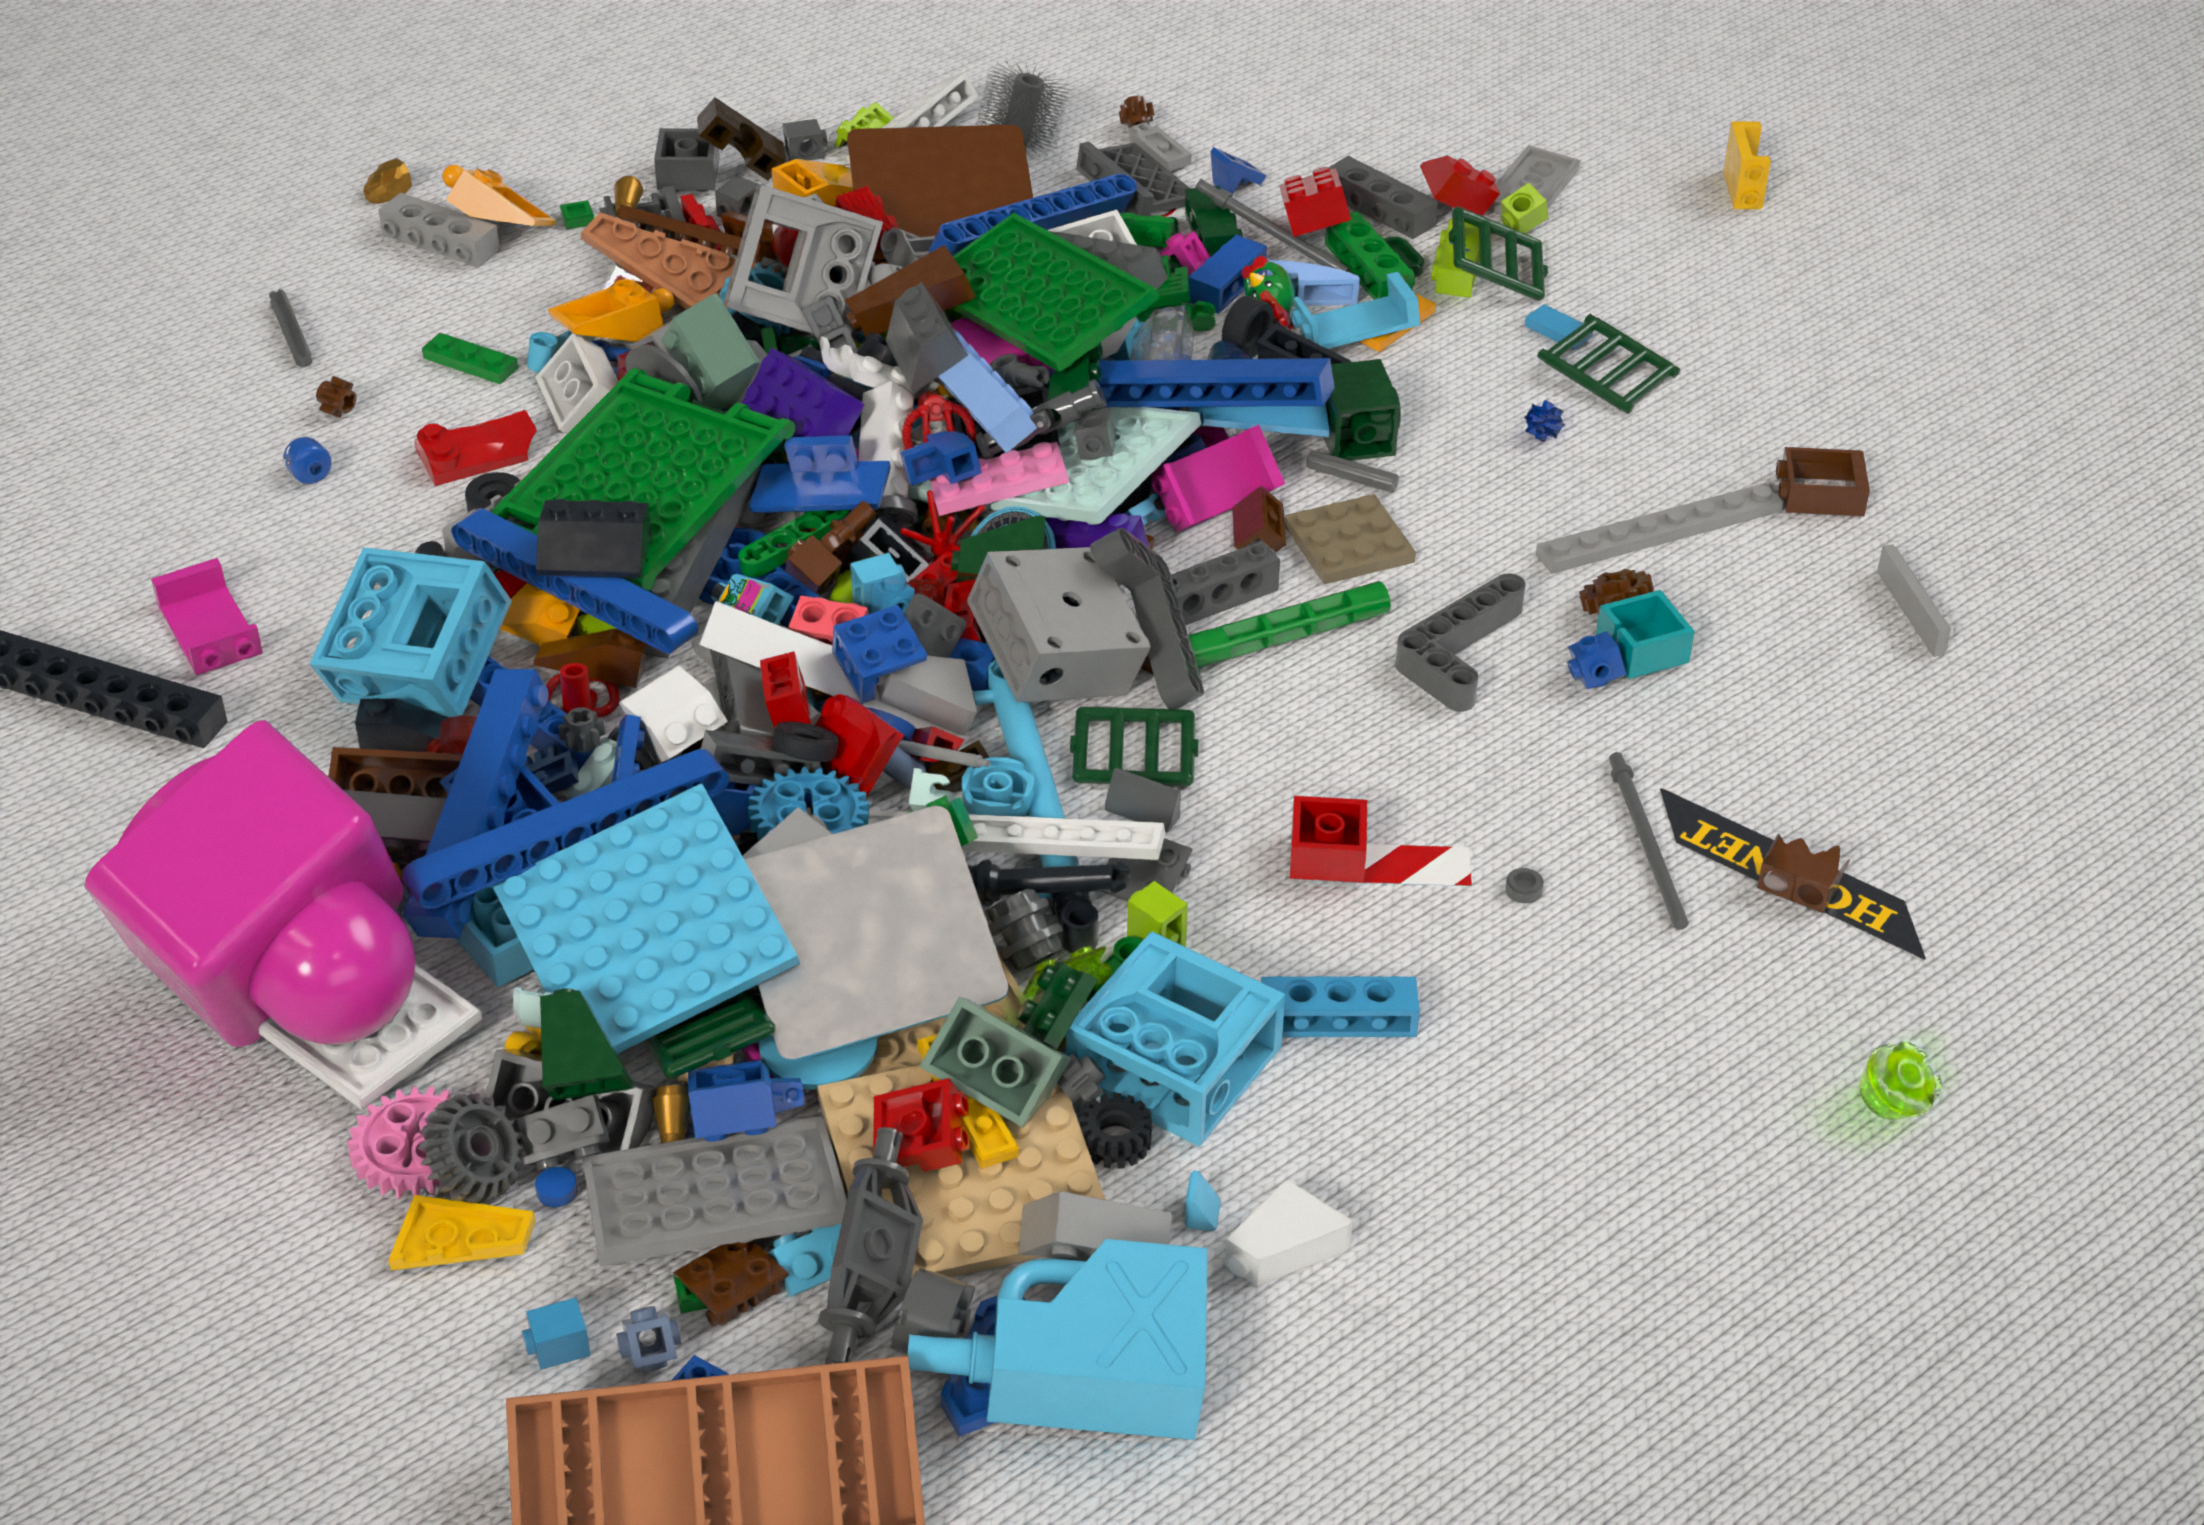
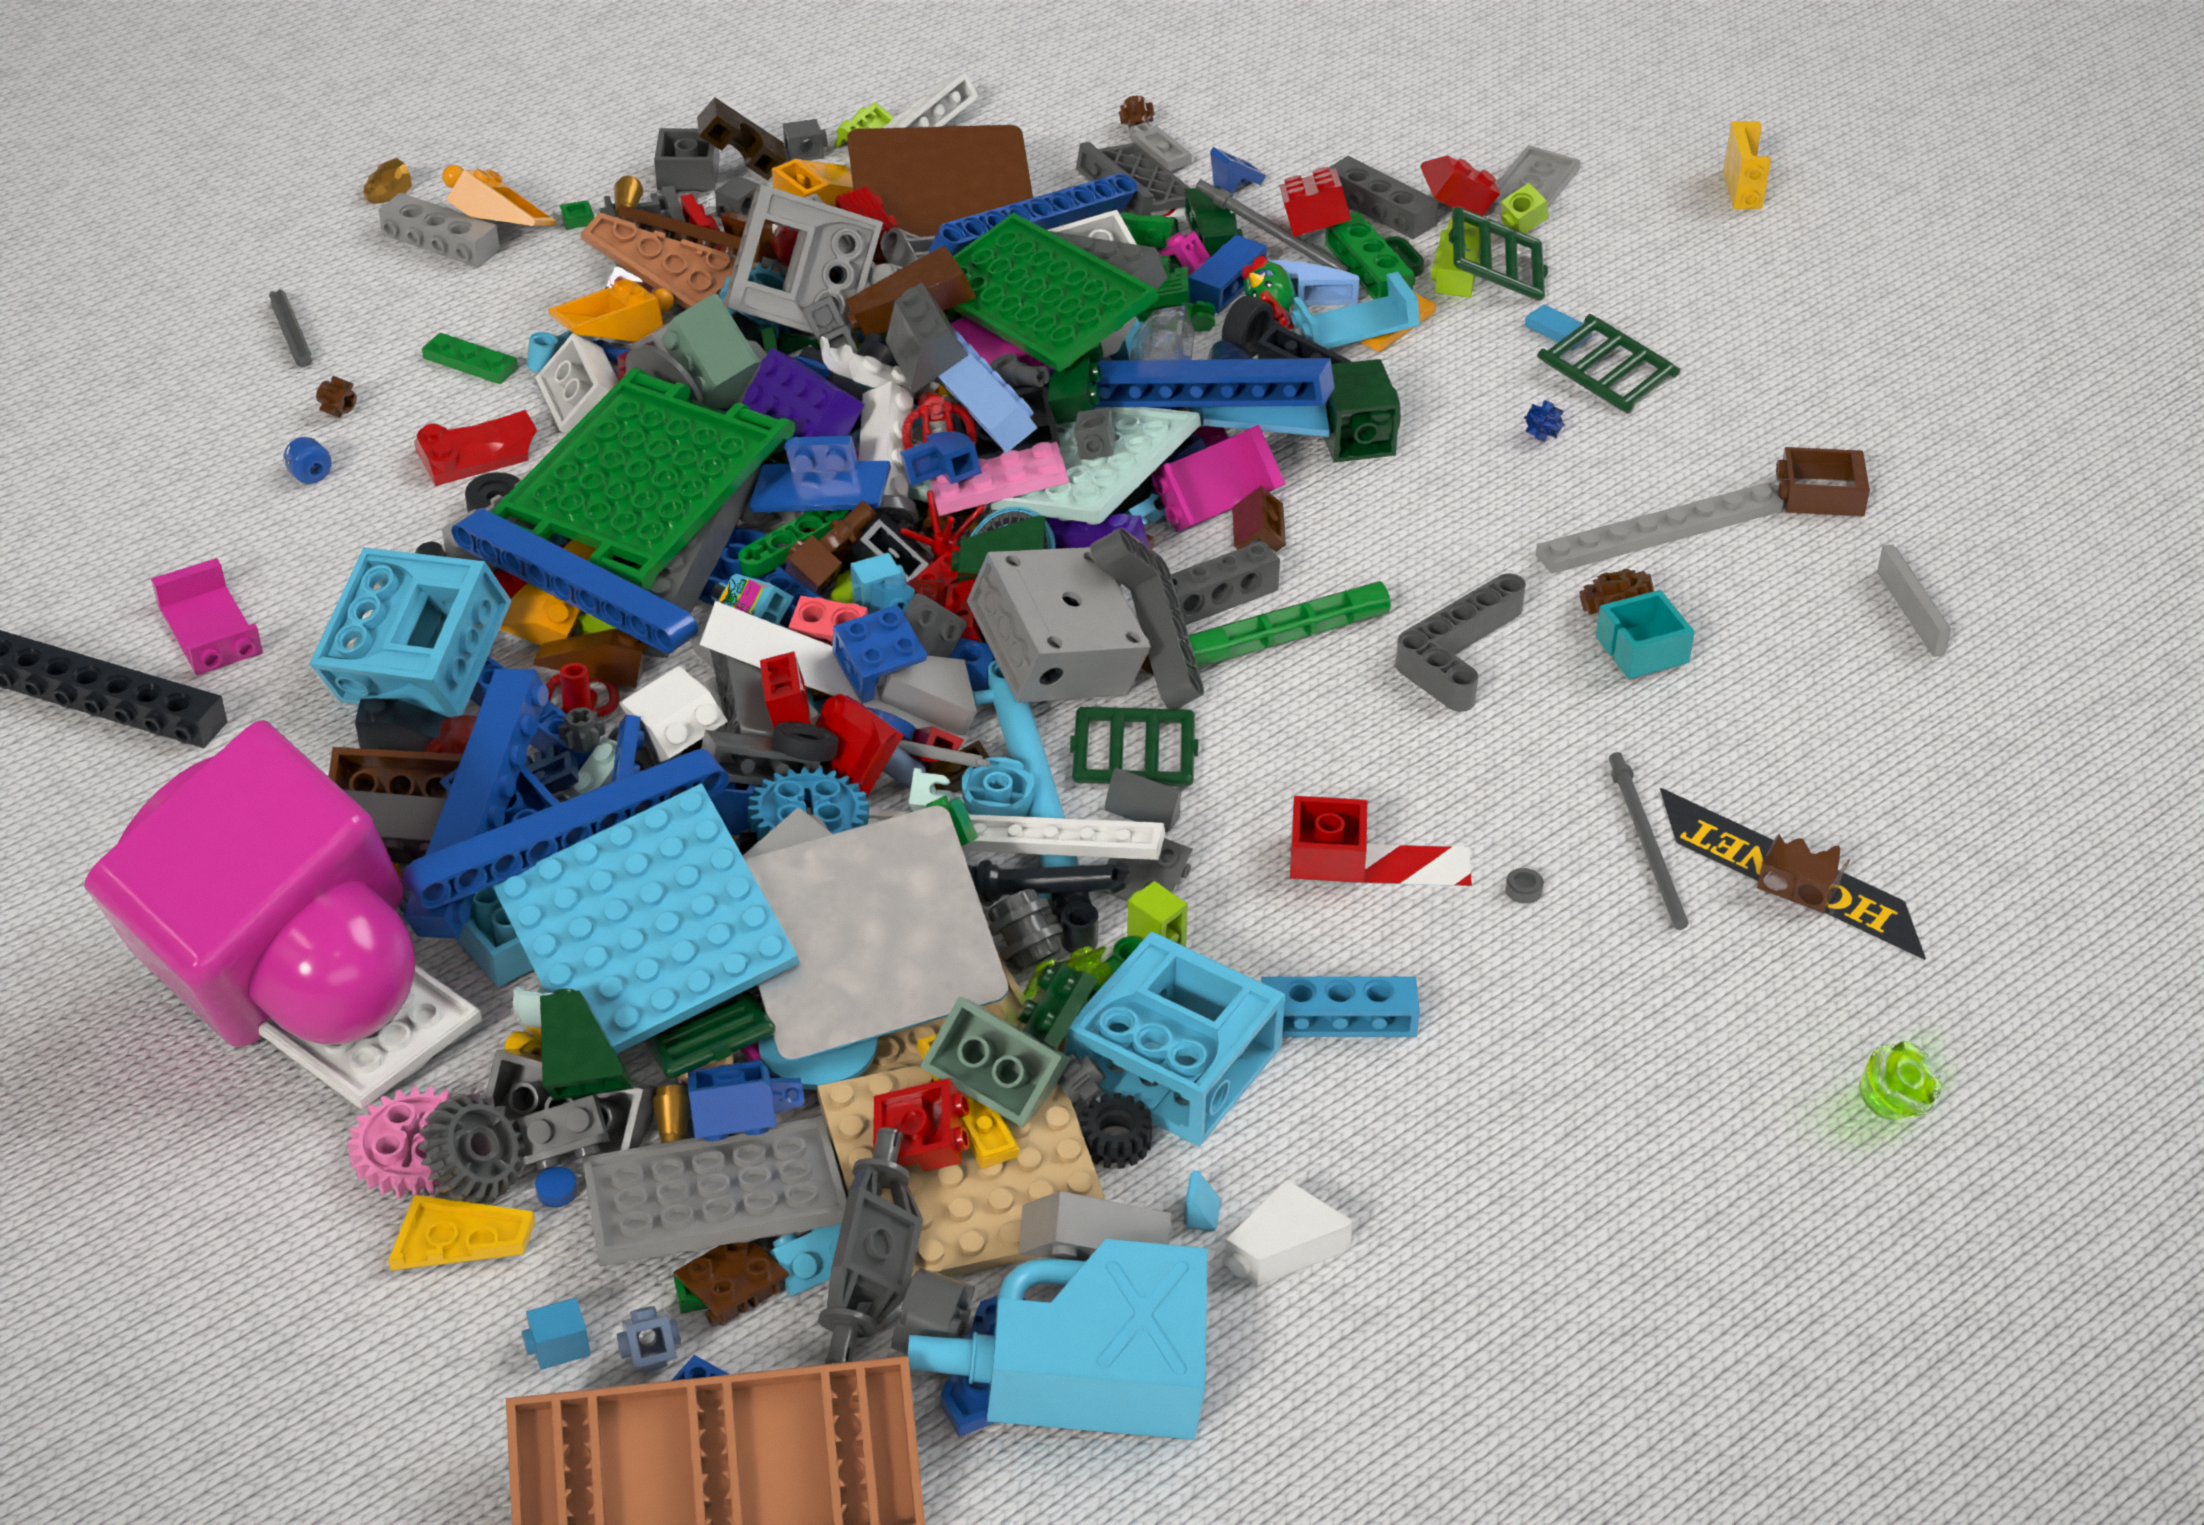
black slope [536,499,652,578] -> none
dark grey piece [975,61,1071,158] -> none
dark grey piece [975,379,1107,460] -> none
dark tan plate [1284,494,1416,584] -> none
dark grey axle [1306,450,1399,493] -> none
blue brick [1567,631,1626,690] -> none

